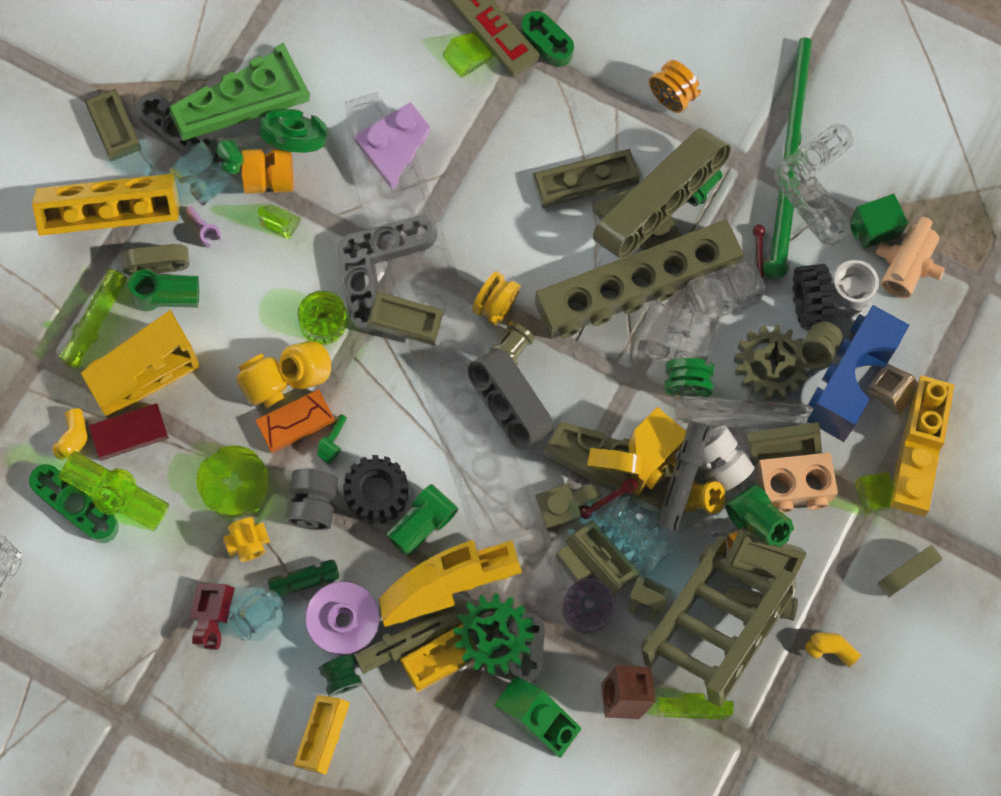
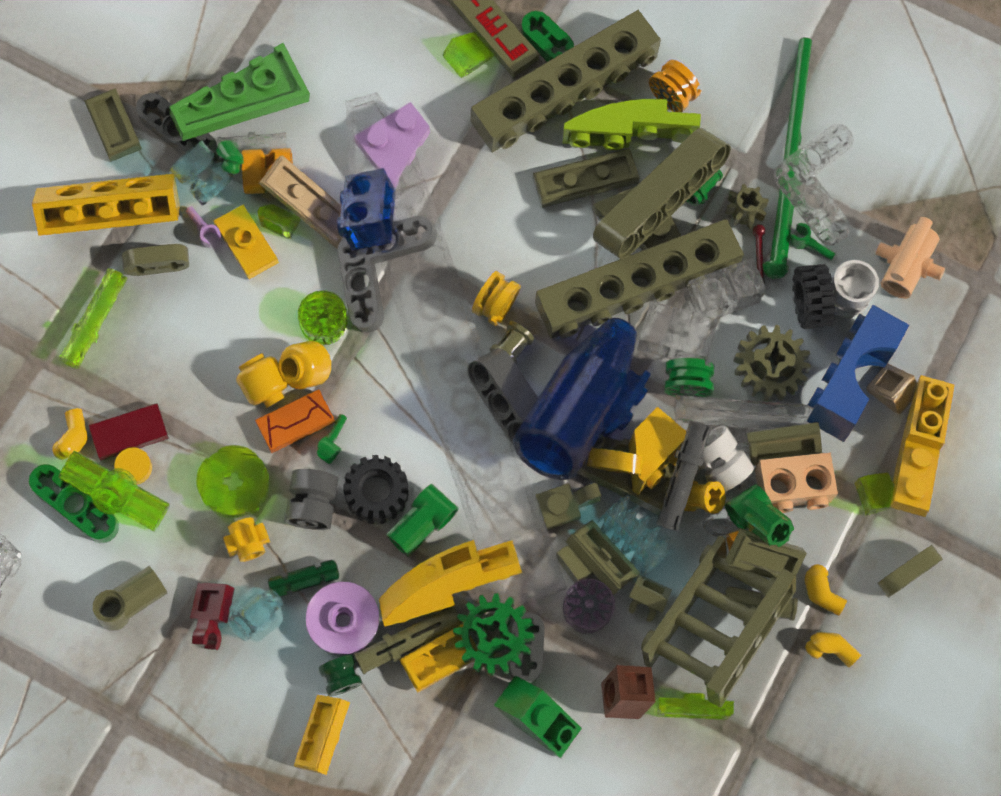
yellow wedge [81,309,200,418] -> none
green piece [128,269,200,311] -> none
green tile [259,109,328,153] -> none
olive tile [367,291,444,346] -> none
dark red hinge [579,477,638,519] -> none
olive wheel [798,321,843,370] -> none
green brick [849,194,908,249] -> none
none -> olive piece [92,565,168,631]
none -> yellow tile [114,447,152,485]
none -> yellow plate [213,204,279,279]
none -> tan tile [259,155,361,249]
none -> clear blue brick [337,168,396,250]
none -> olive brick [470,9,661,153]
none -> clear blue piece [513,318,651,480]
none -> lime slope [562,99,701,150]
none -> olive gear [725,184,769,229]
none -> green hand [790,223,836,260]
none -> yellow arm [804,564,847,616]

